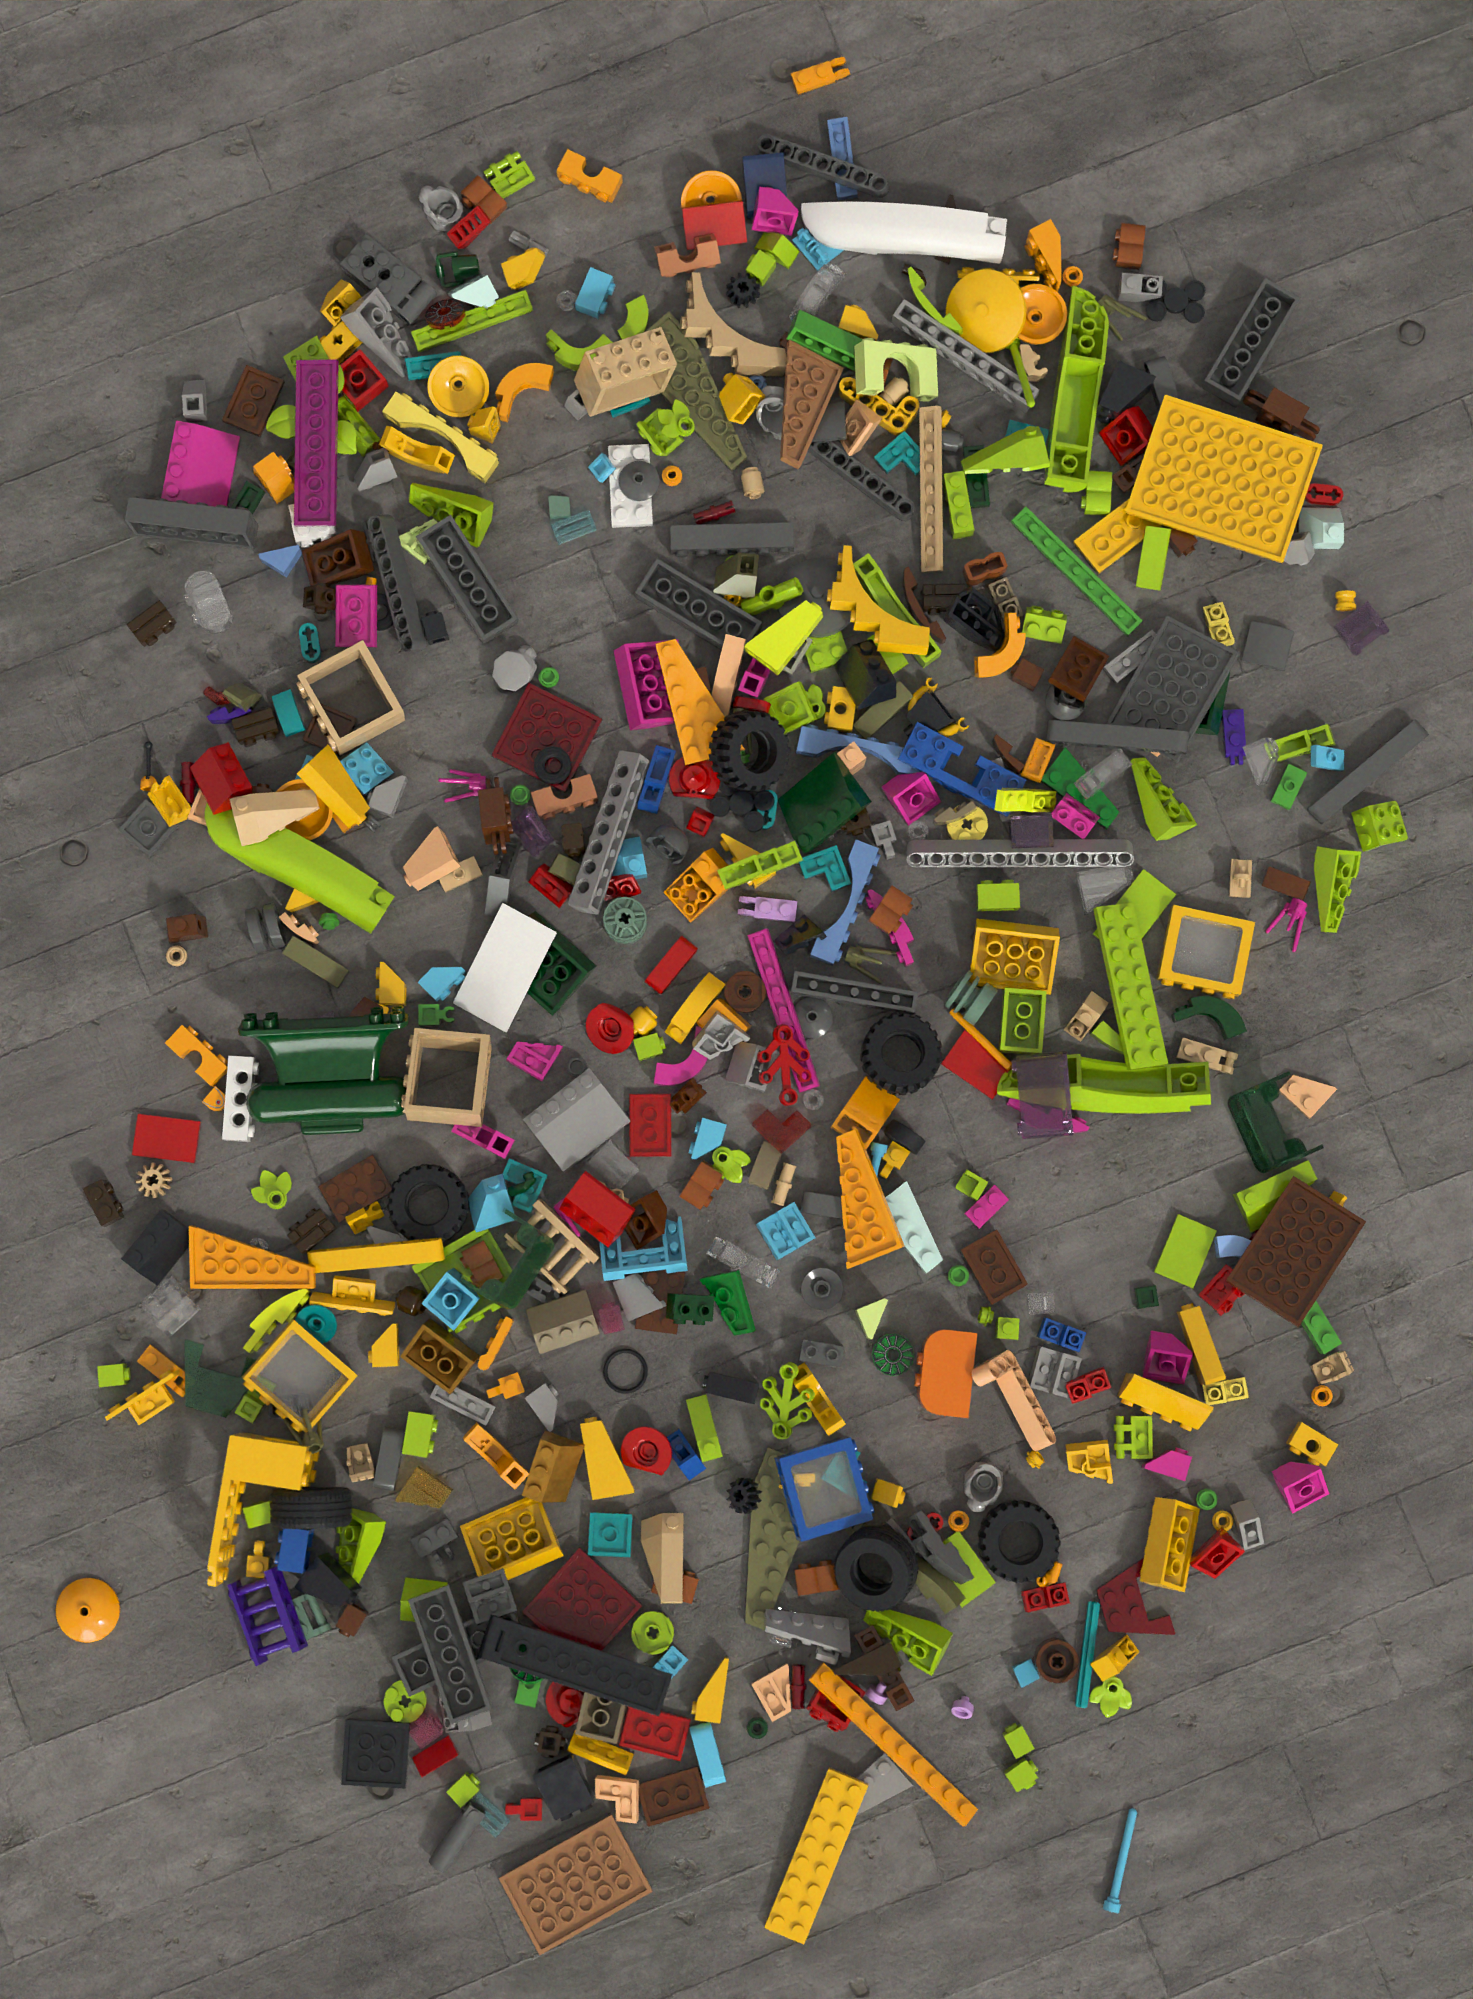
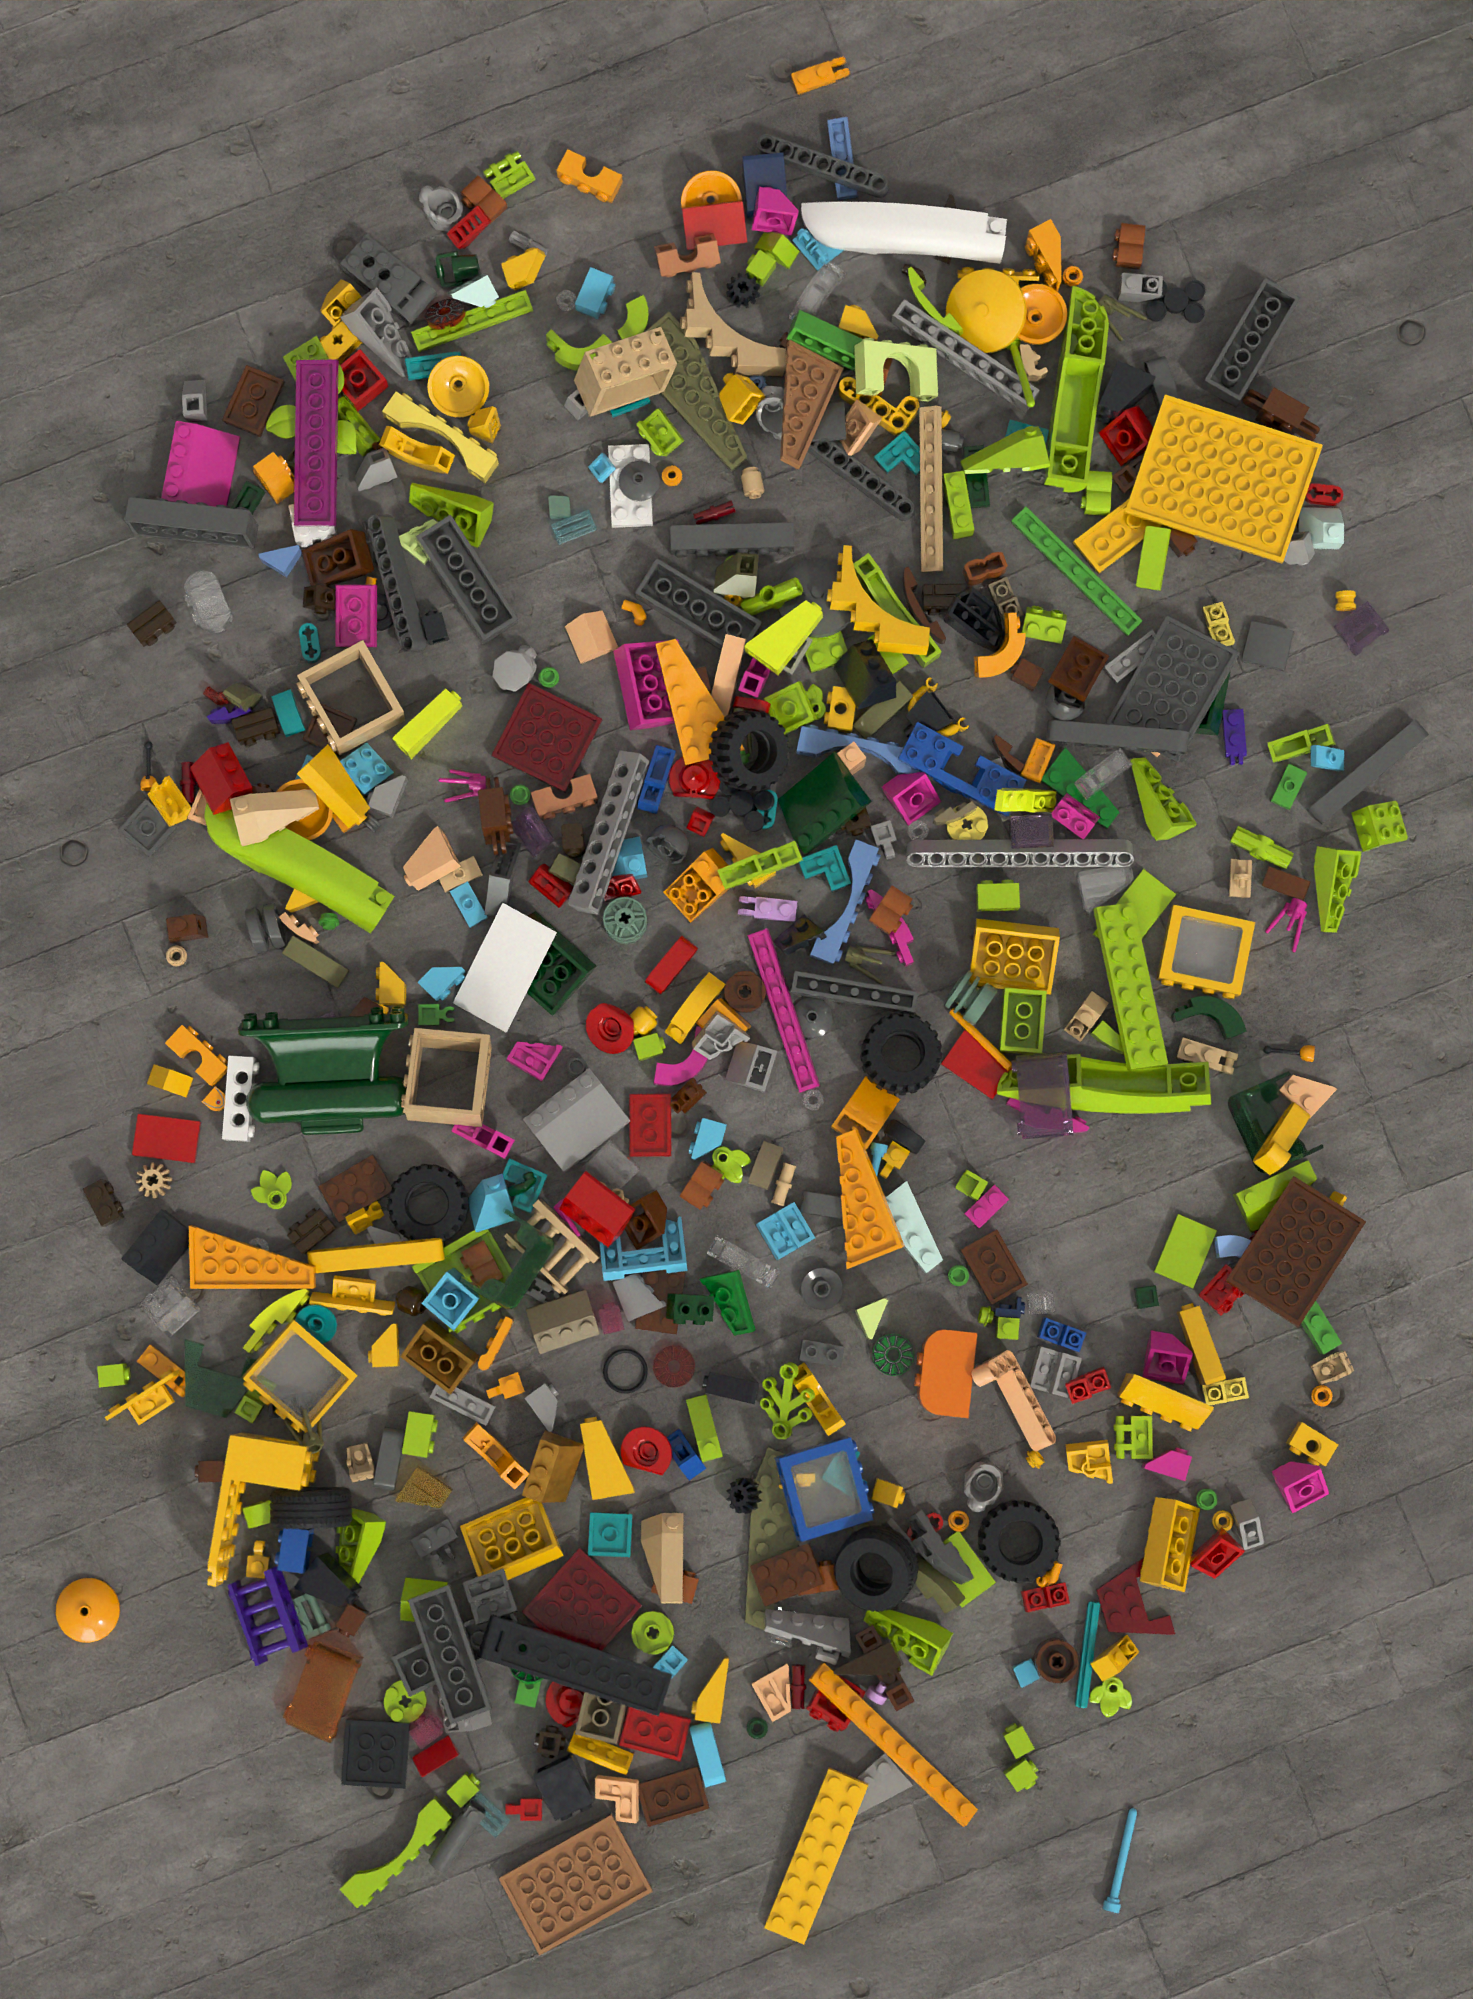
light orange arch [496,363,554,422] -> none
black tyre [534,747,571,784] -> none
lime plate [657,399,695,439] -> none
clear red plate [752,1109,811,1154] -> none
red plant [757,1024,811,1106] -> none
tan brick [879,377,909,406] -> none
lavender tile [951,1696,974,1719] -> none
clear slope [1243,737,1279,786] -> none
none -> yellow slope [147,1064,194,1098]
none -> reddish brown brick [195,1460,226,1483]
none -> clear orange windscreen [283,1641,364,1743]
none -> lime arch [339,1796,453,1908]
none -> neon yellow slope [392,689,462,760]
none -> medium azure plate [450,881,488,928]
none -> light nougat slope [565,611,618,664]
none -> light orange arm [621,599,647,626]
none -> clear red tile [653,1346,695,1387]
none -> reddish brown plate [750,1543,825,1607]
none -> dark blue bracket [994,1297,1025,1318]
none -> lime piece [1230,826,1294,870]
none -> yellow beam [1253,1102,1311,1175]
none -> hinge [1263,1045,1315,1062]

